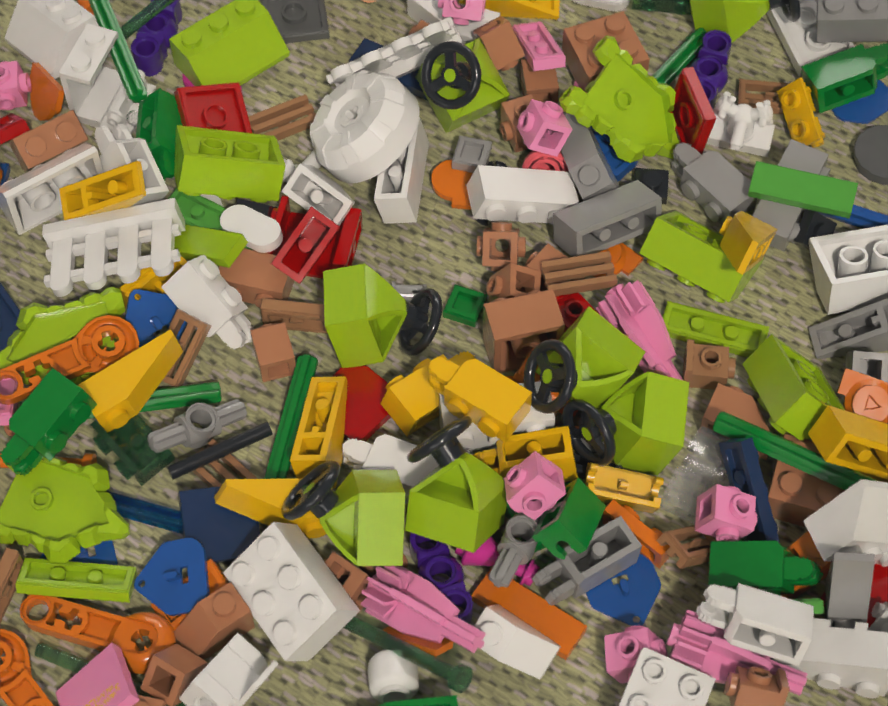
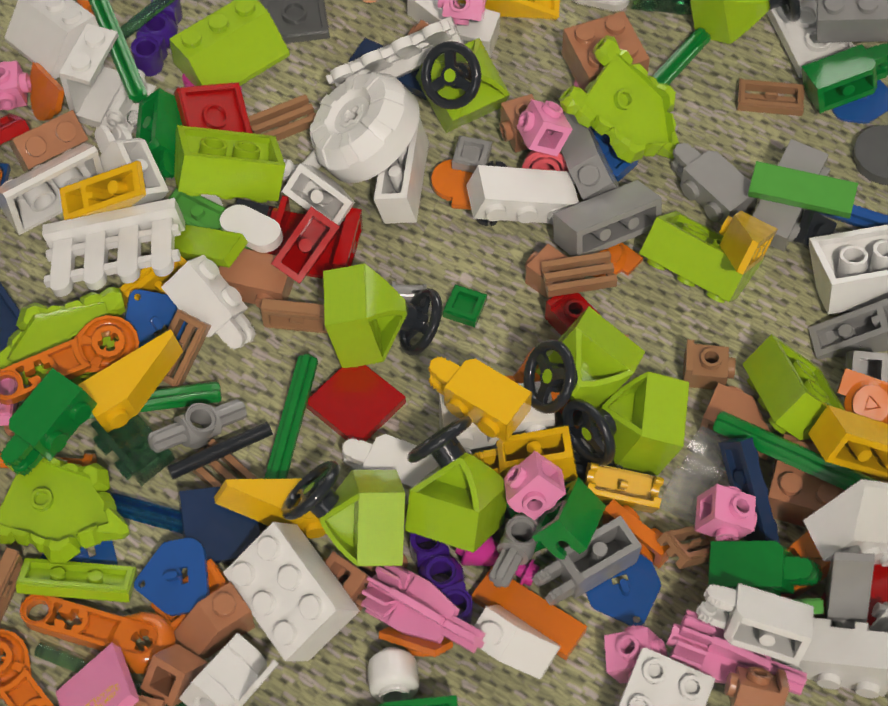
nougat brick [250,322,296,382] -> none
yellow slope [290,376,348,488] -> none
clear green bar [343,616,473,693] -> none
yellow hinge [380,351,475,436] -> none
nougat brick [472,16,525,71] -> none
nougat brick [477,222,526,272] -> none
nougat brick [483,289,565,373] -> none
nougat brick [486,263,541,303] -> none
bright pink tile [512,21,566,71] -> none
nougat brick [520,59,559,104] -> none
bright pink piece [596,280,683,380] -> none
black plate [634,168,669,204] -> none
lime tile [663,301,770,358] -> none
red tile [670,67,716,155] -> none
dark purple piece [690,30,732,109] -> none
white piece [706,91,775,157] -> none
yellow hinge [777,77,826,148] -> none

